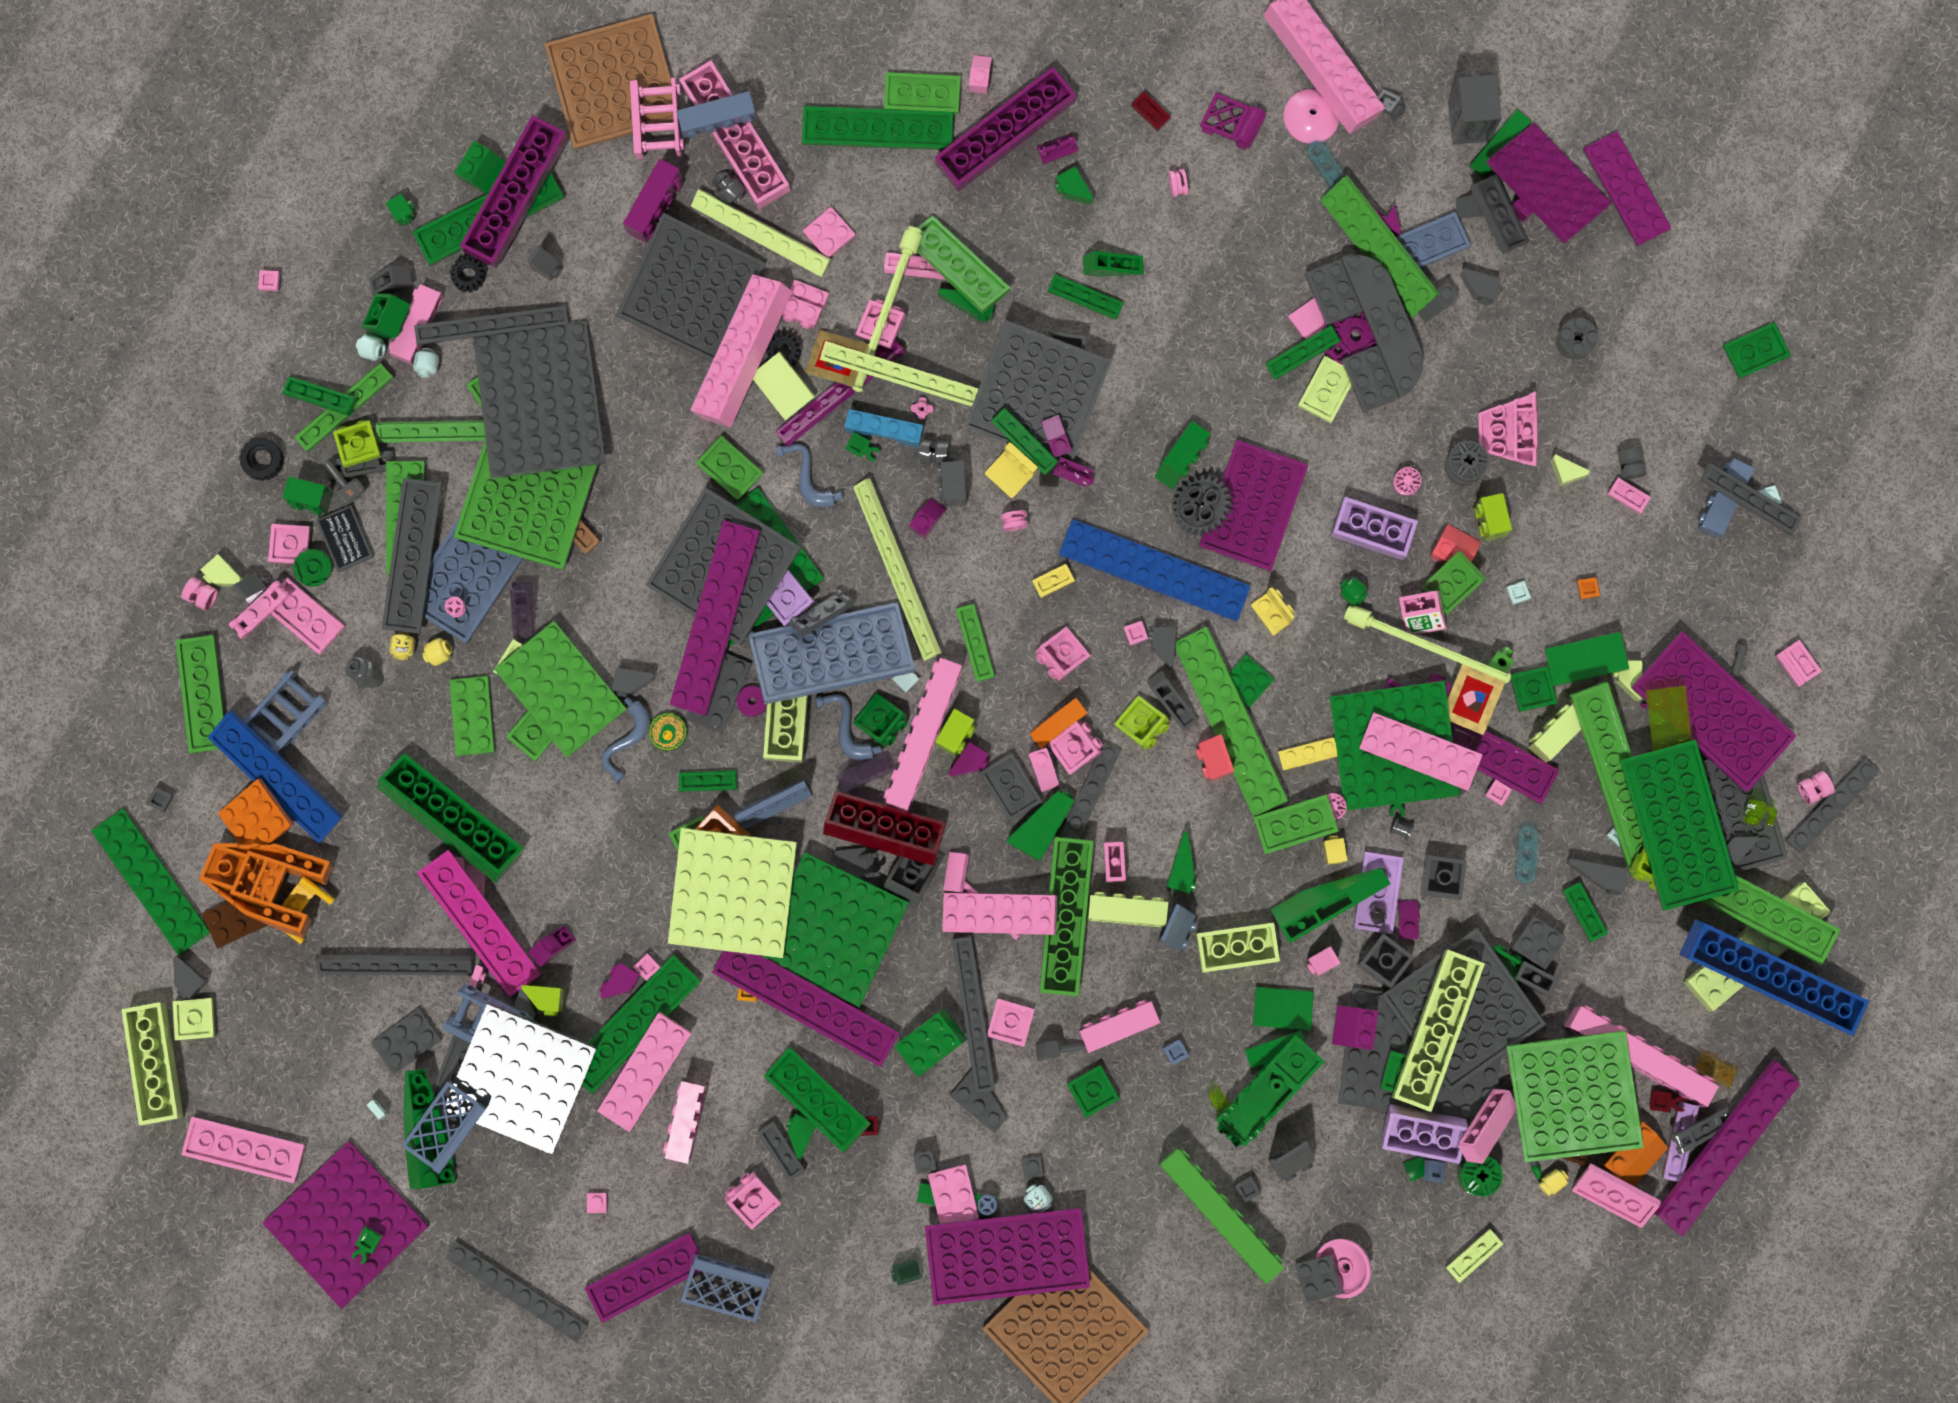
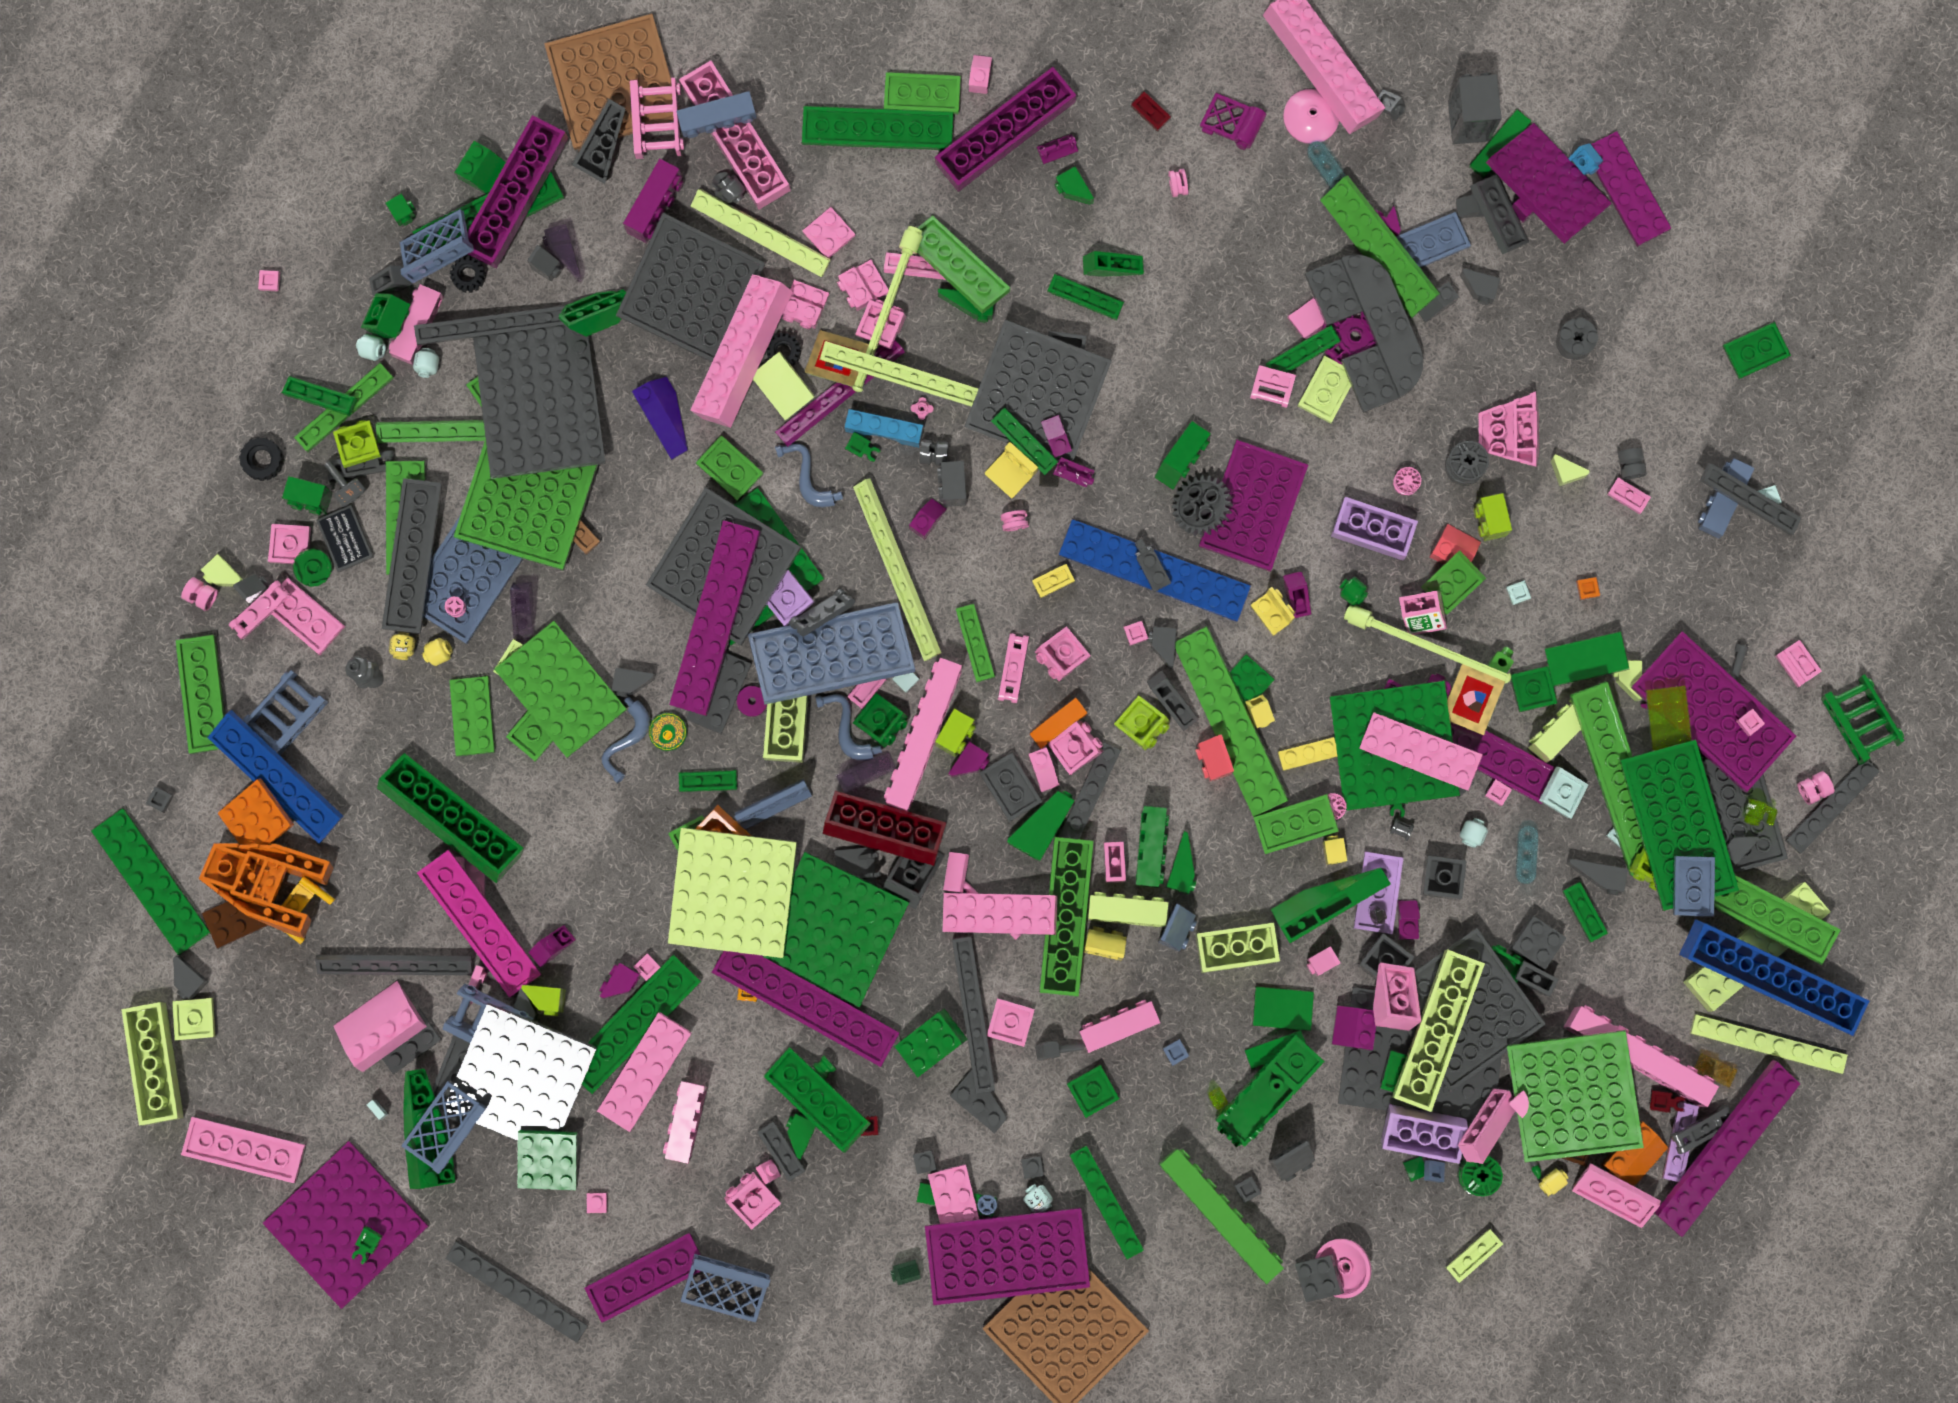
none -> bright pink slope [334,981,427,1072]
none -> sand blue fence [400,209,474,283]
none -> plate [517,1130,577,1190]
none -> clear purple slope [542,224,582,283]
none -> green wedge [559,289,626,337]
none -> dark grey wedge [571,98,626,184]
none -> dark purple wedge [632,377,688,460]
none -> bright pink plate [756,1159,781,1185]
none -> green wheel [812,1055,836,1079]
none -> bright pink plate [837,260,889,311]
none -> bright pink tile [847,679,886,709]
none -> bright pink plate [998,633,1029,703]
none -> green brick [1069,1146,1144,1260]
none -> light yellow slope [1083,926,1127,961]
none -> dark grey hinge [1135,539,1171,592]
none -> green wedge [1135,806,1169,888]
none -> light yellow brick [1245,695,1275,728]
none -> bright pink plate [1250,365,1296,408]
none -> magenta slope [1283,572,1311,619]
none -> bright pink slope [1373,963,1421,1031]
none -> light aqua head [1460,818,1488,848]
none -> bright pink tile [1509,1090,1529,1118]
none -> light aqua plate [1539,767,1588,819]
none -> dark azure brick [1568,143,1603,175]
none -> sand blue plate [1673,856,1715,916]
none -> yellowish green plate [1690,1015,1848,1074]
none -> bright pink plate [1736,709,1765,736]
none -> green fence [1821,674,1905,765]

